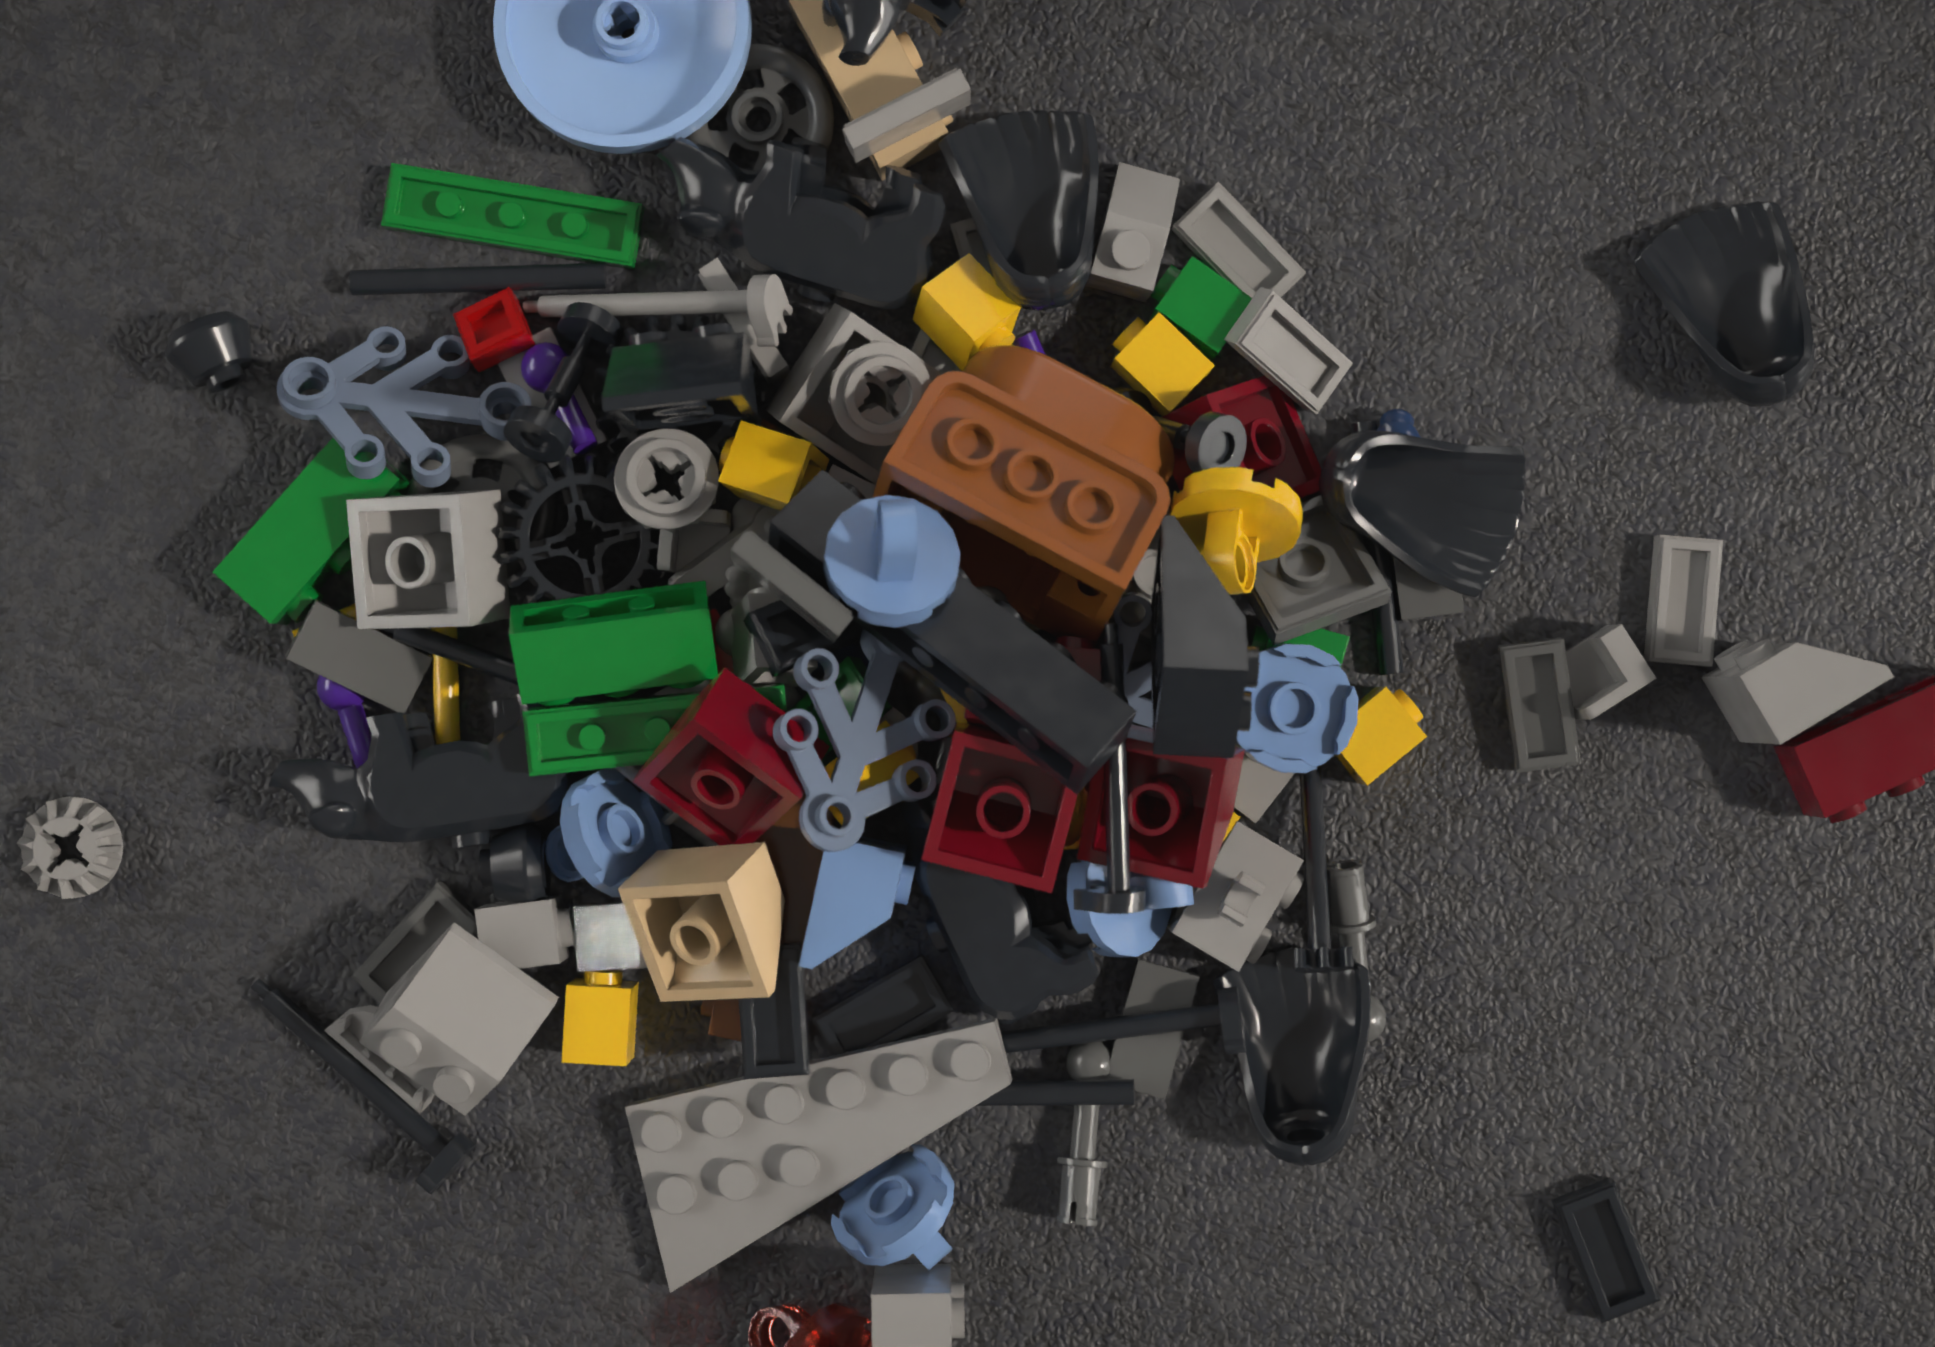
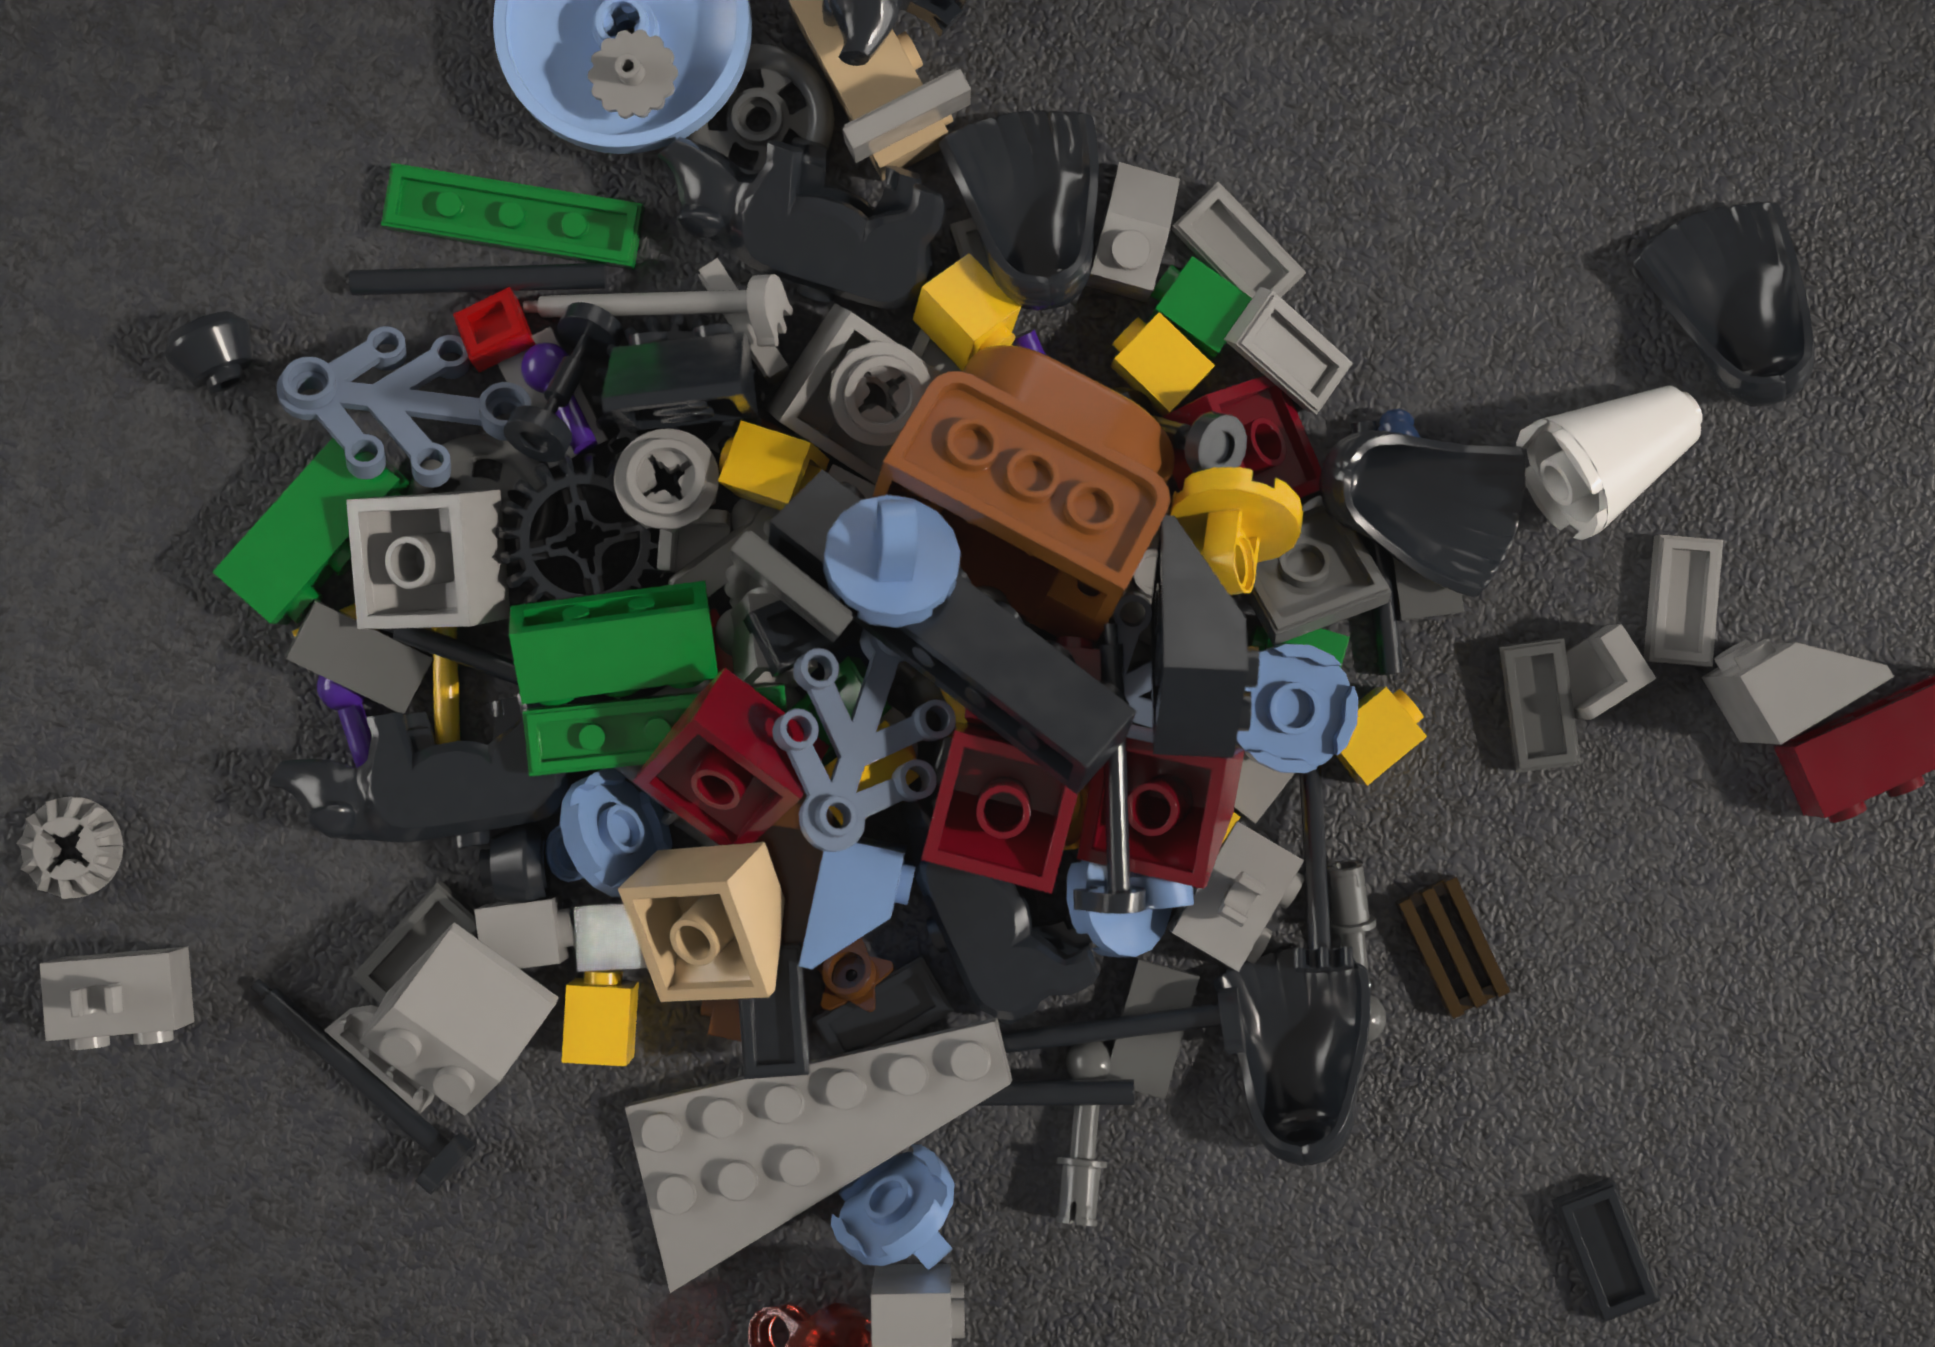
none -> light grey brick [40,947,194,1050]
none -> light grey piece [588,30,678,119]
none -> reddish brown plate [815,937,893,1013]
none -> dark brown tile [1395,875,1511,1019]
none -> white cone [1516,386,1702,540]

